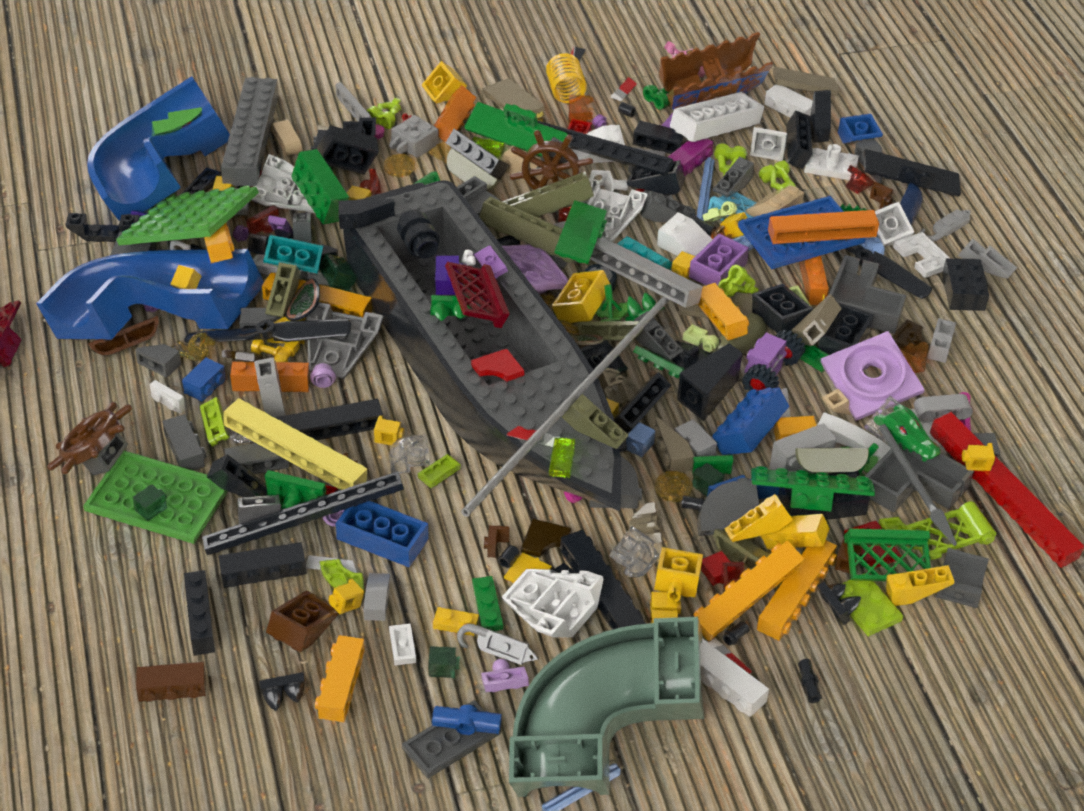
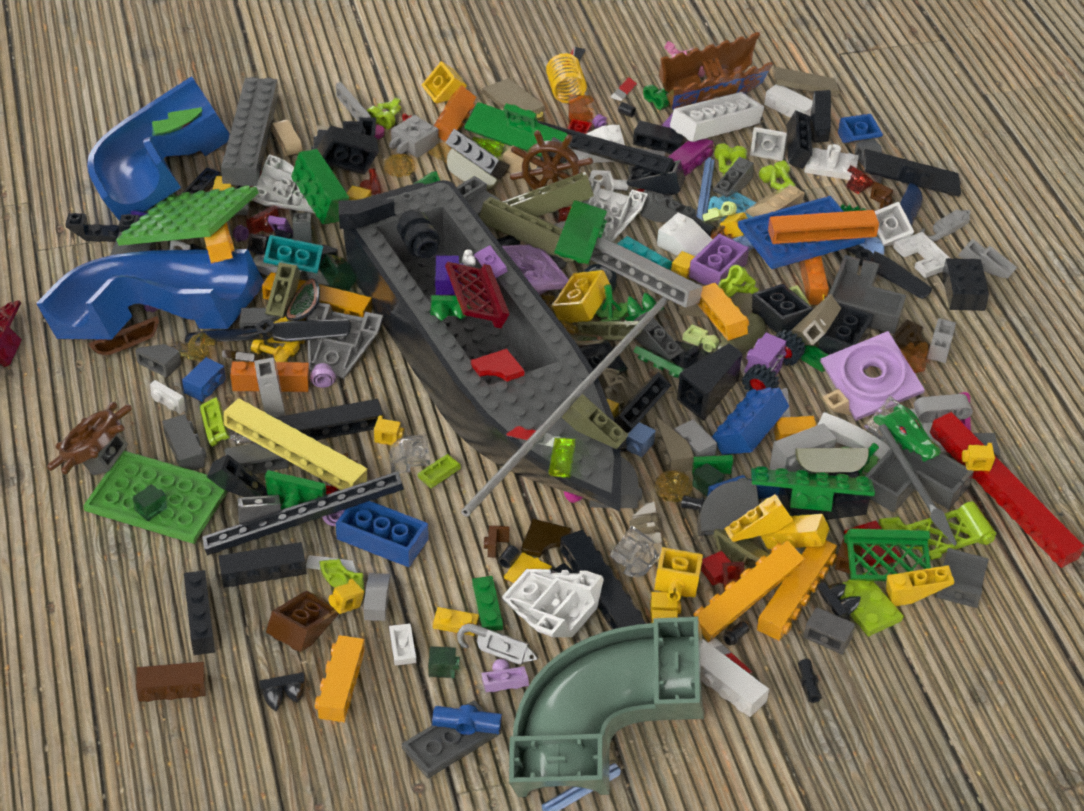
yellow brick [170,265,202,289] -> none
none -> flat silver brick [803,607,855,655]

